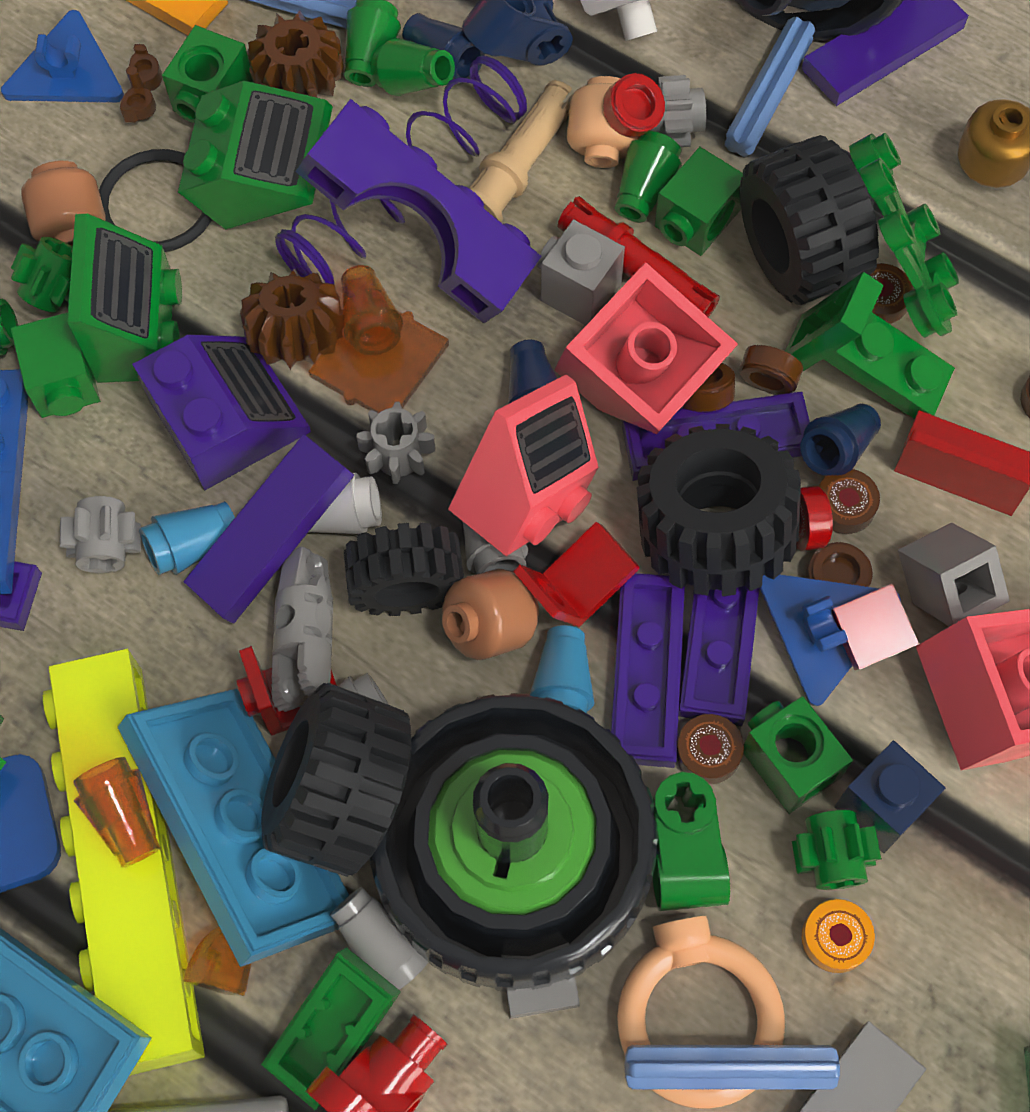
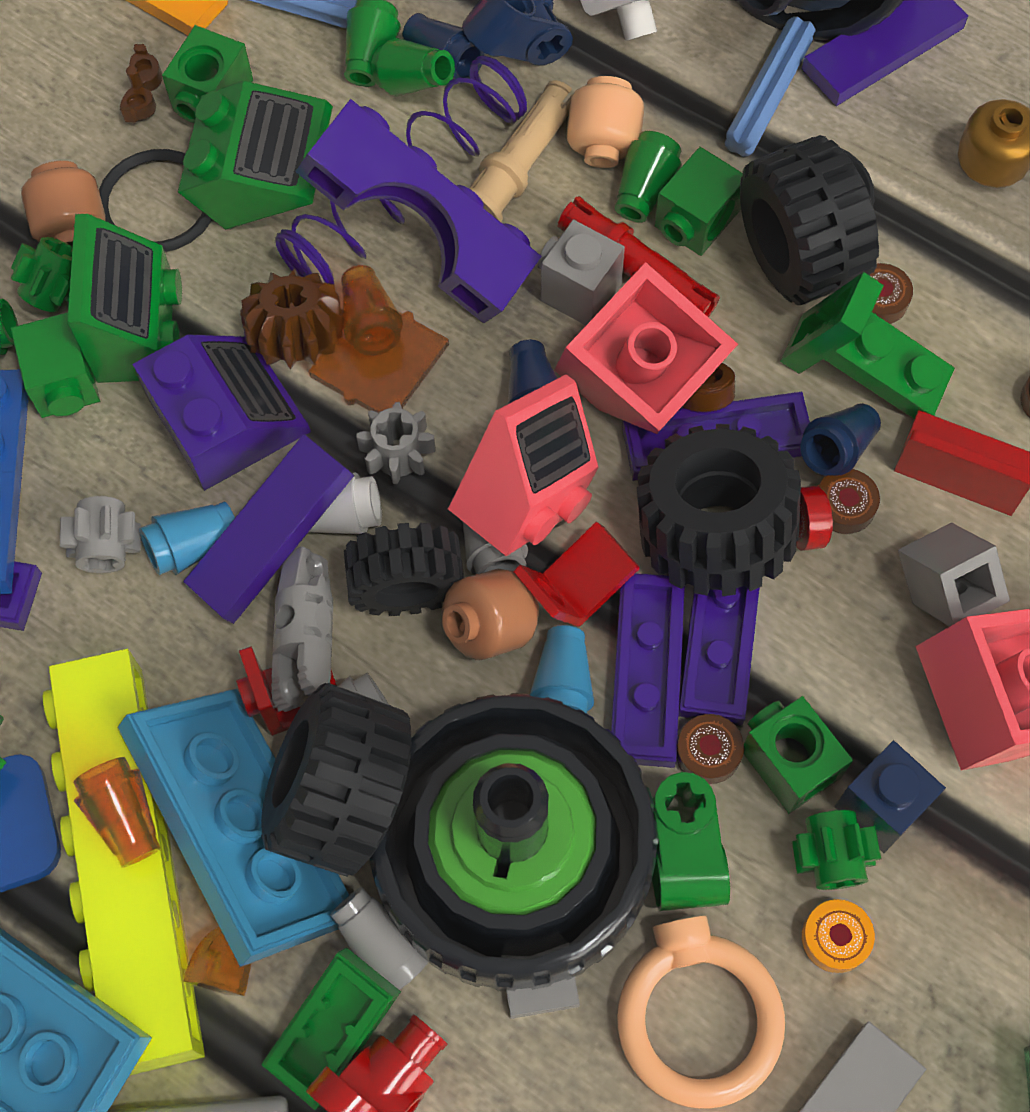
blue piece [1,10,124,103] -> none
reddish brown gear [247,10,344,98] -> none
red tile [603,73,665,137] -> none
medium blue axle [624,1045,840,1090] -> none
light grey gear [650,75,706,147] -> none
reddish brown tile [738,345,804,395] -> none
blue piece [760,574,901,706] -> none
reddish brown tile [806,542,873,587] -> none
tile [831,584,919,670] -> none
green plant [849,133,959,338] -> none

